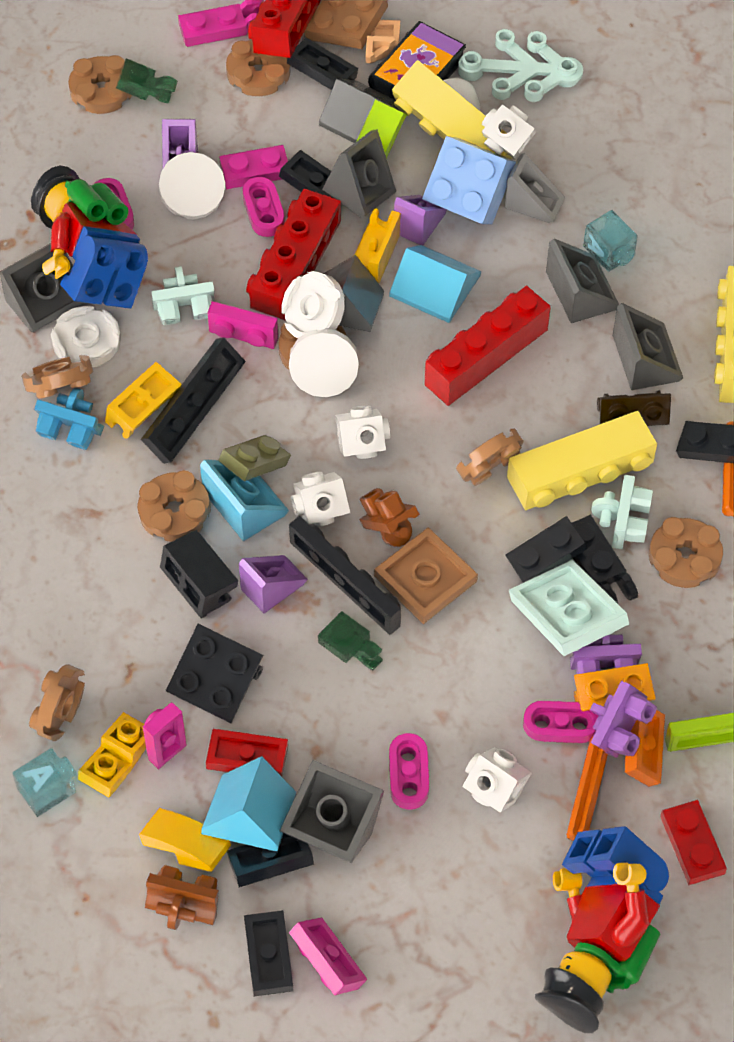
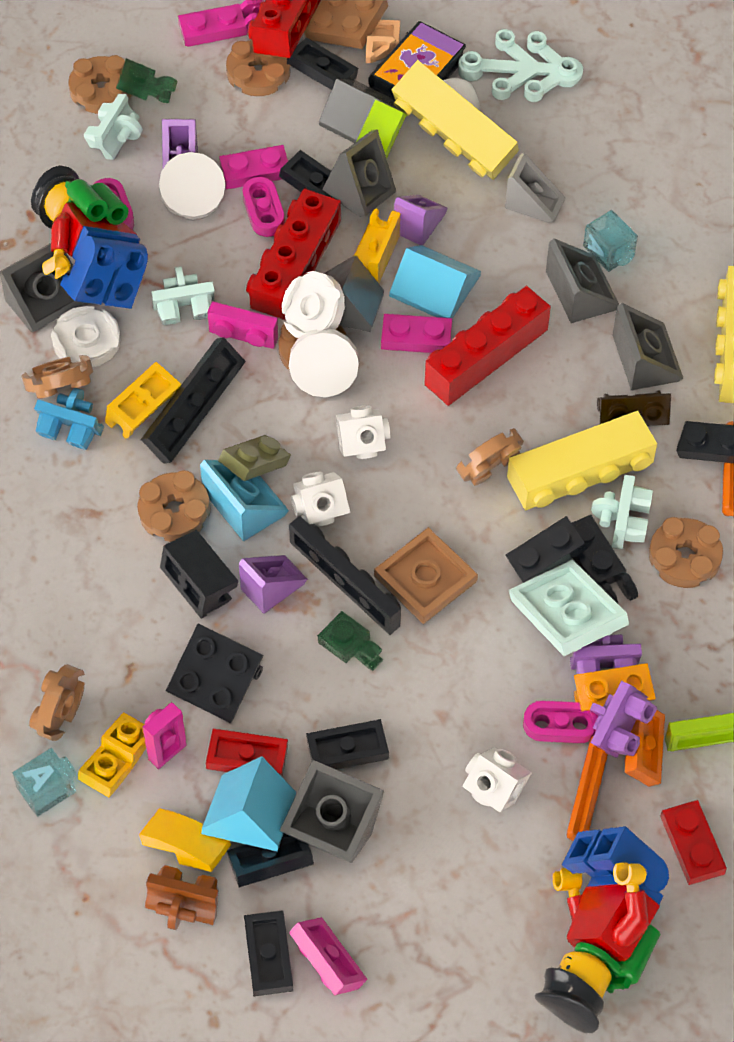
dark orange hips [359,488,420,547] -> none
dark pink plate [389,733,429,810] -> none
light blue brick [422,136,516,224] -> none
white brick [482,104,536,160] -> none
none -> light aqua hips [84,94,143,160]
none -> black plate [306,719,389,770]
none -> dark pink plate [381,314,452,353]

